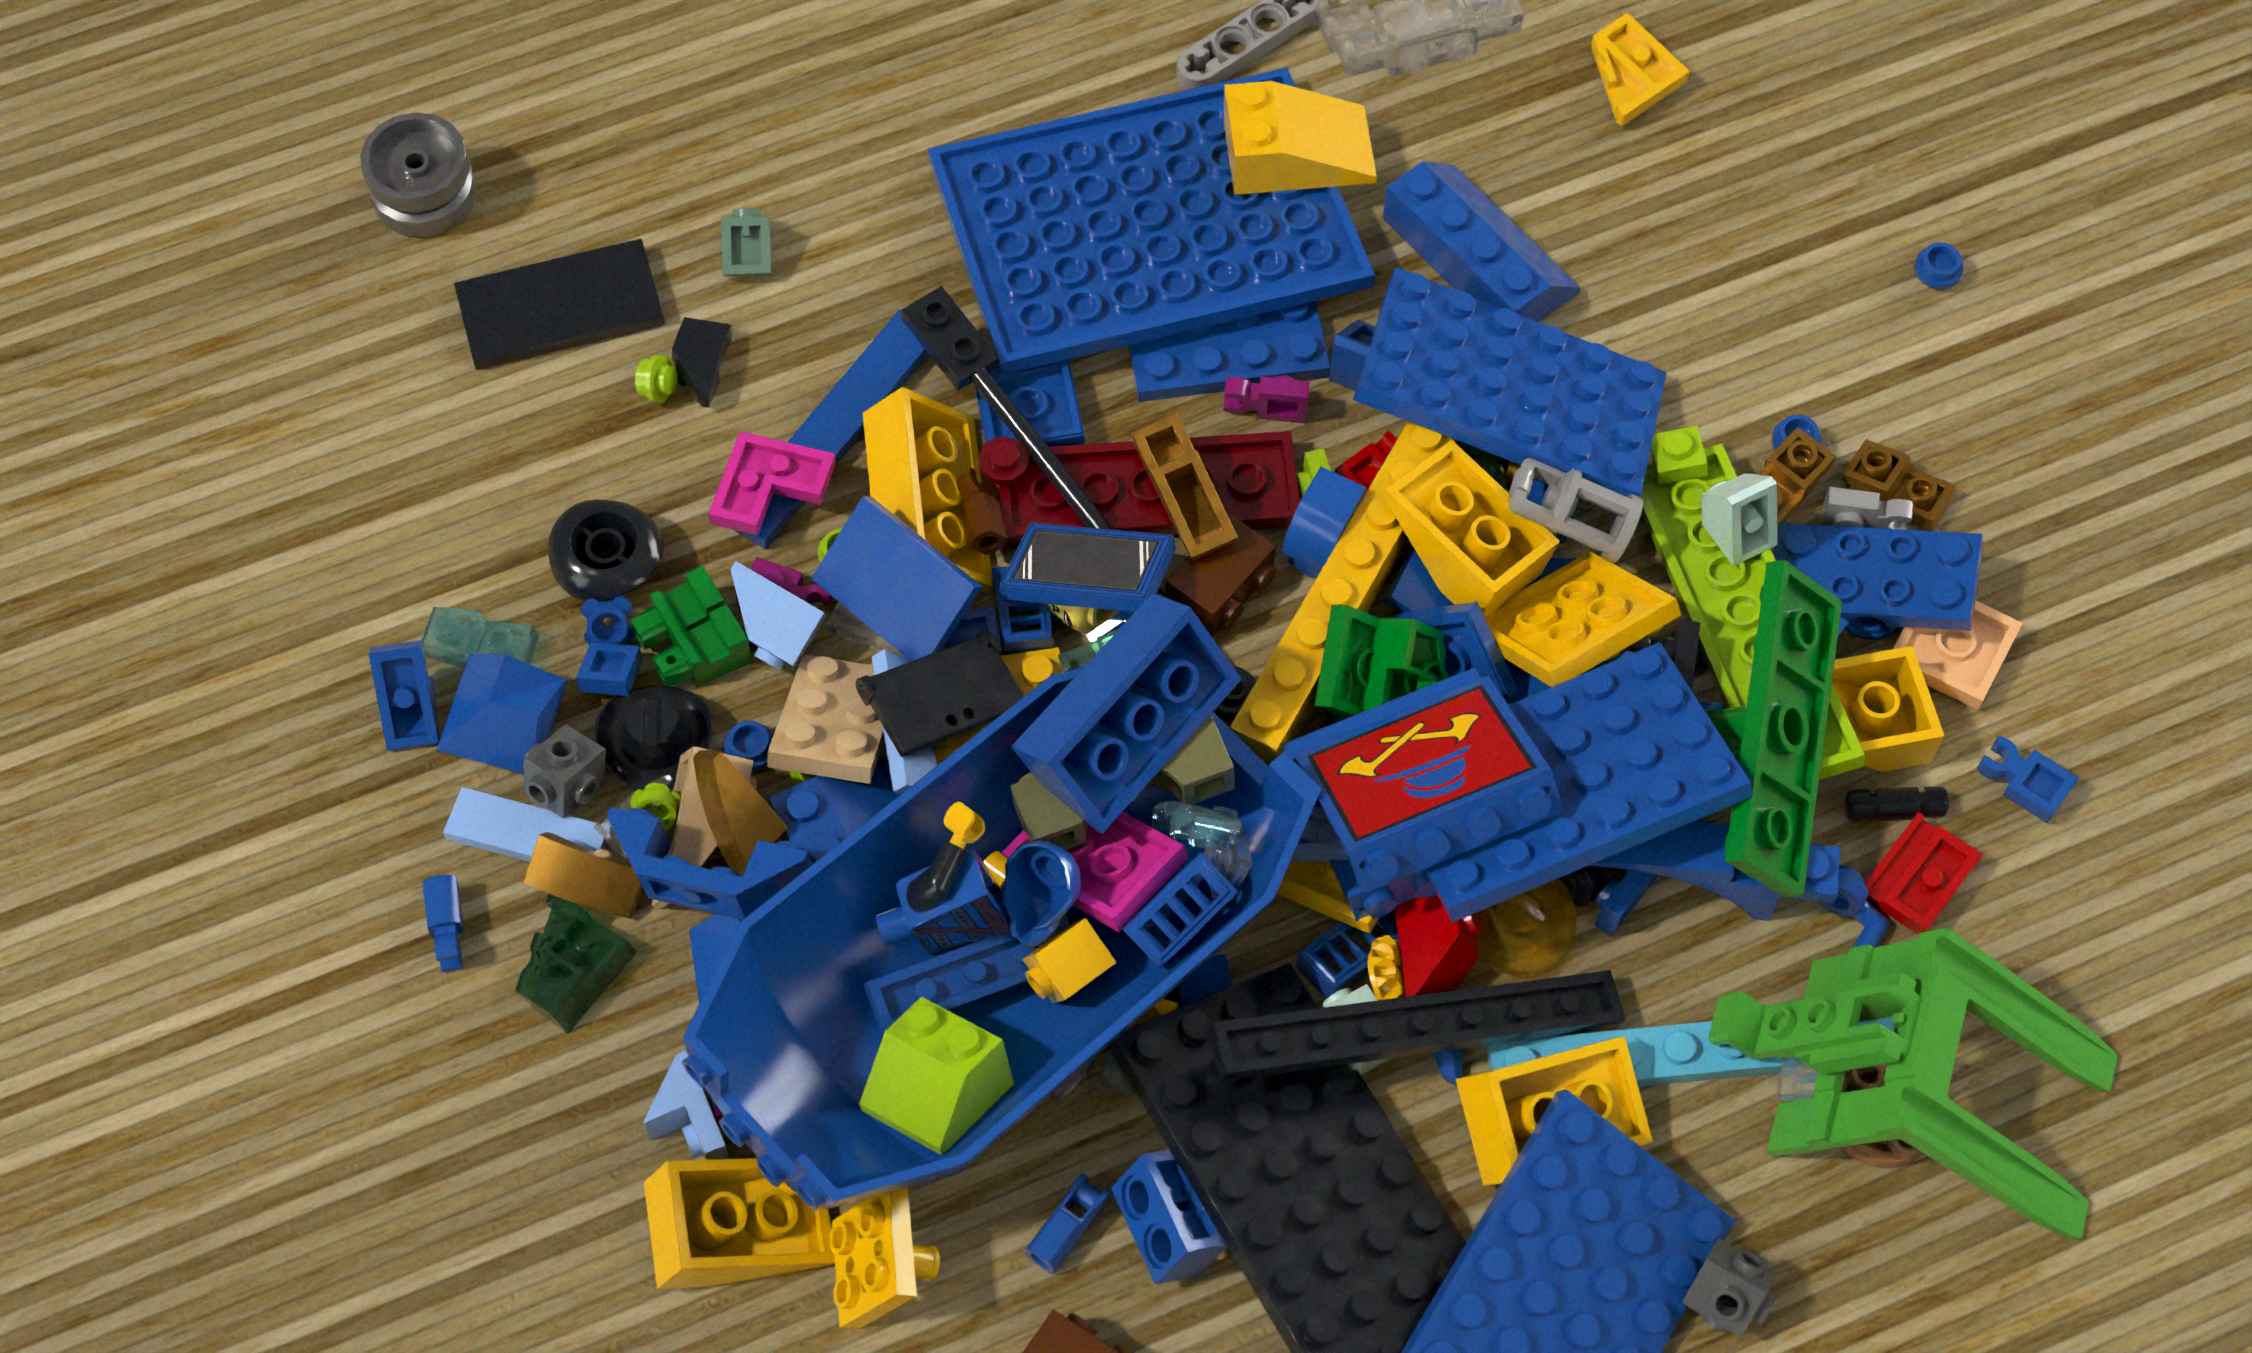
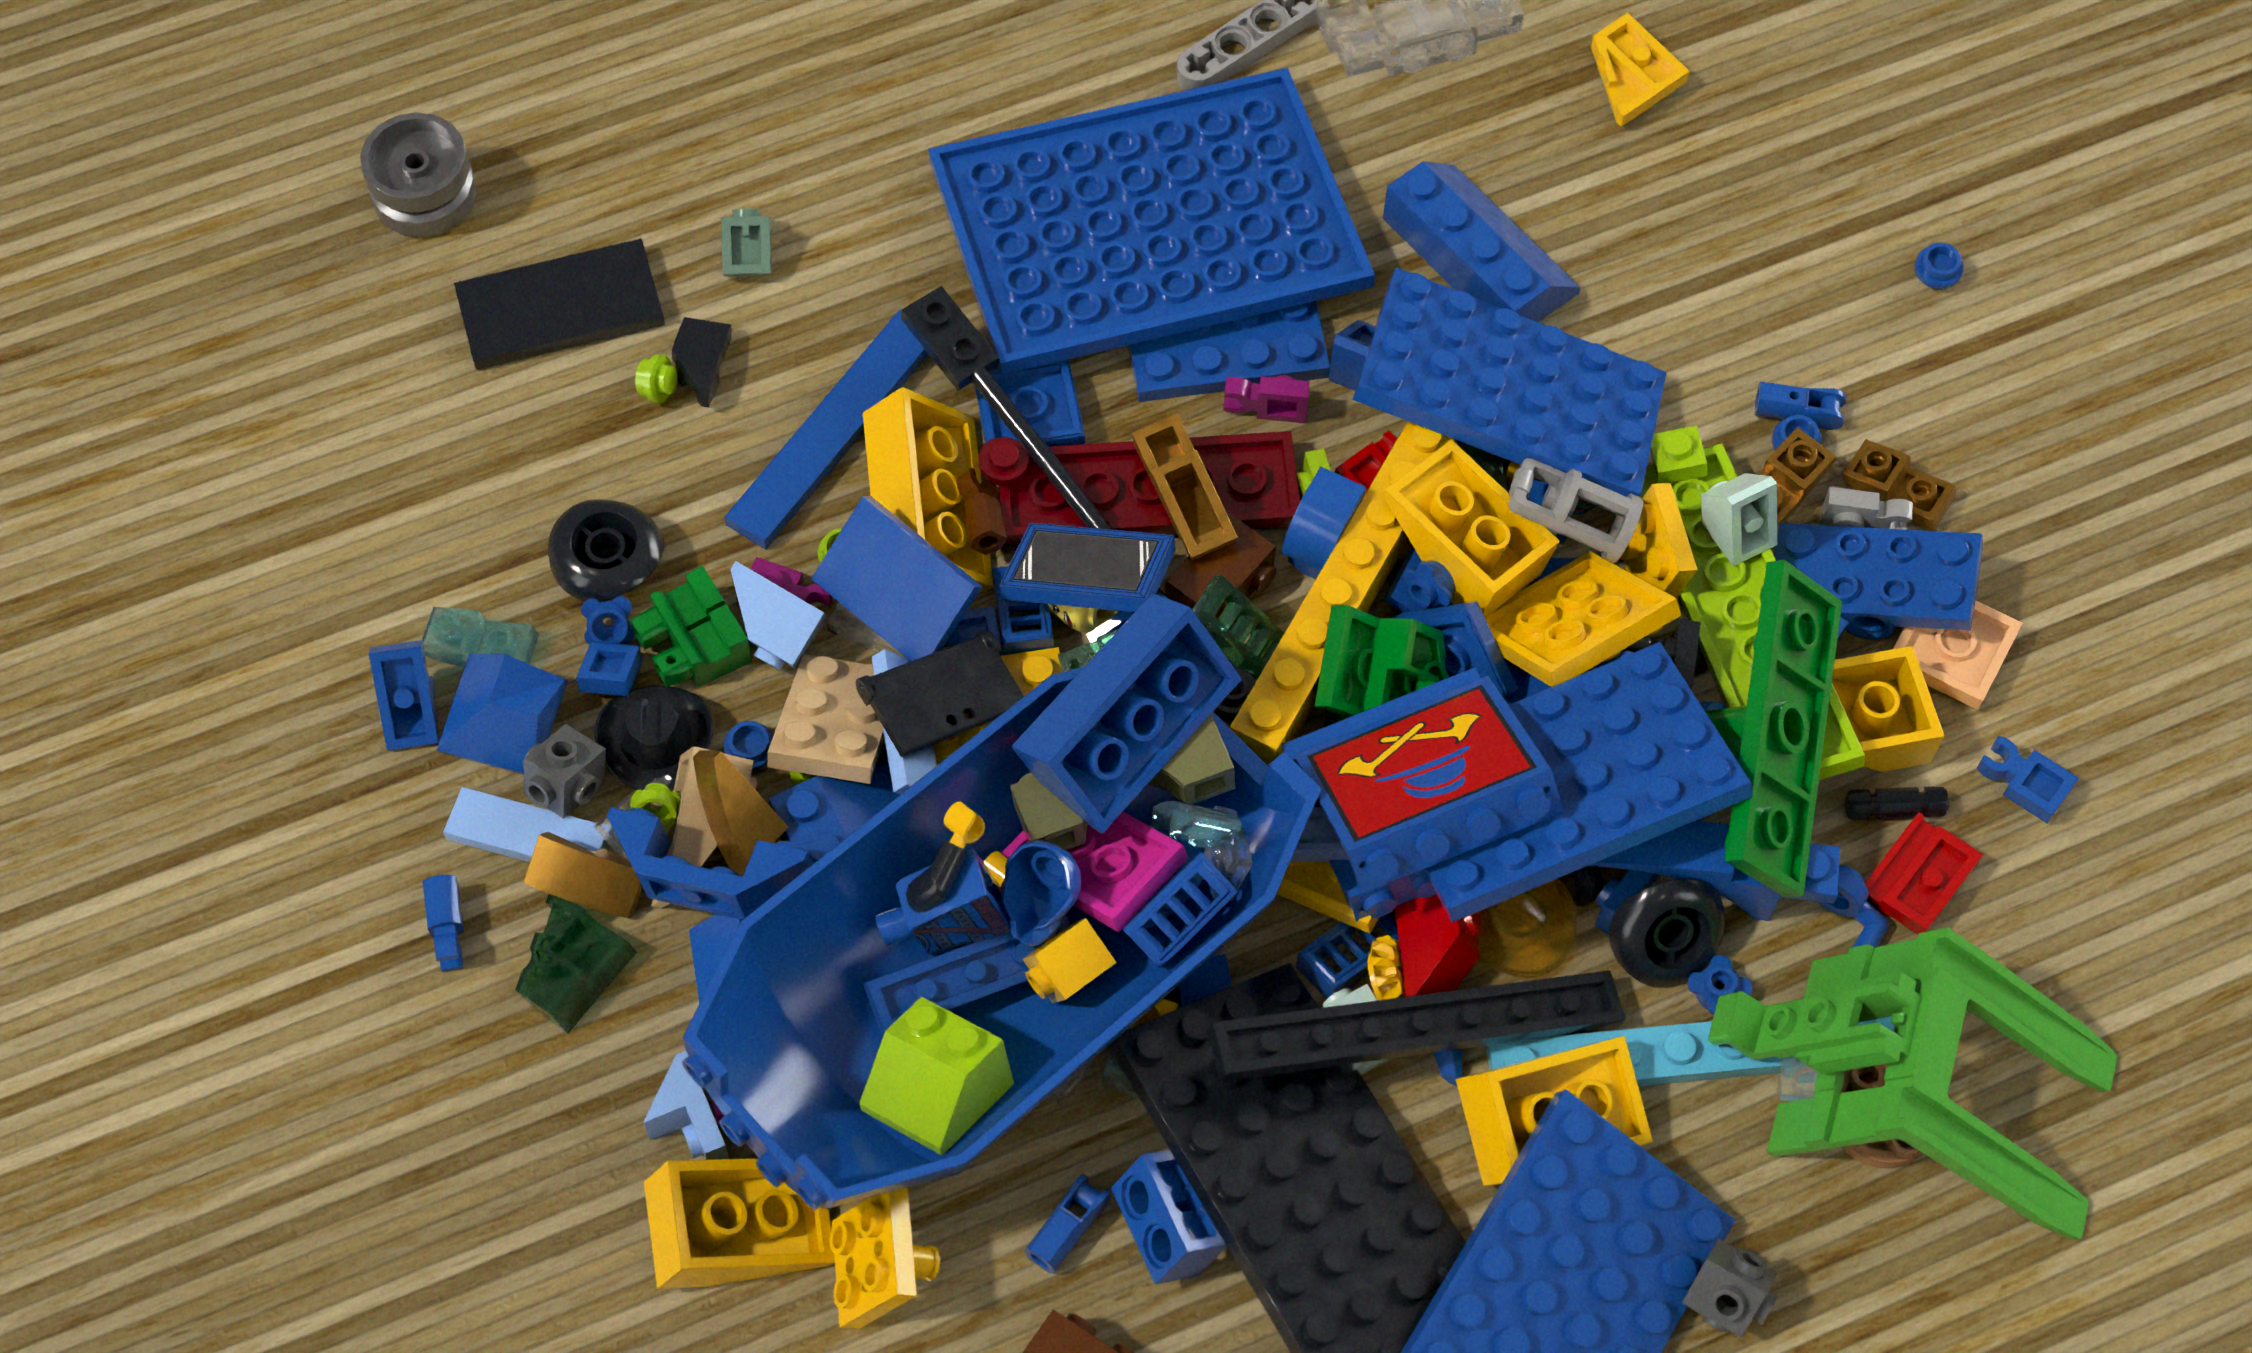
dark pink plate [709,431,836,535] -> none
yellow slope [1224,81,1377,195] -> none
none -> clear green slope [1192,574,1284,680]
none -> blue plate [1403,561,1455,609]
none -> black hat [1609,878,1725,988]
none -> yellow plate [1620,483,1697,598]
none -> blue plate [1687,955,1752,1015]
none -> blue bar [1754,381,1846,430]

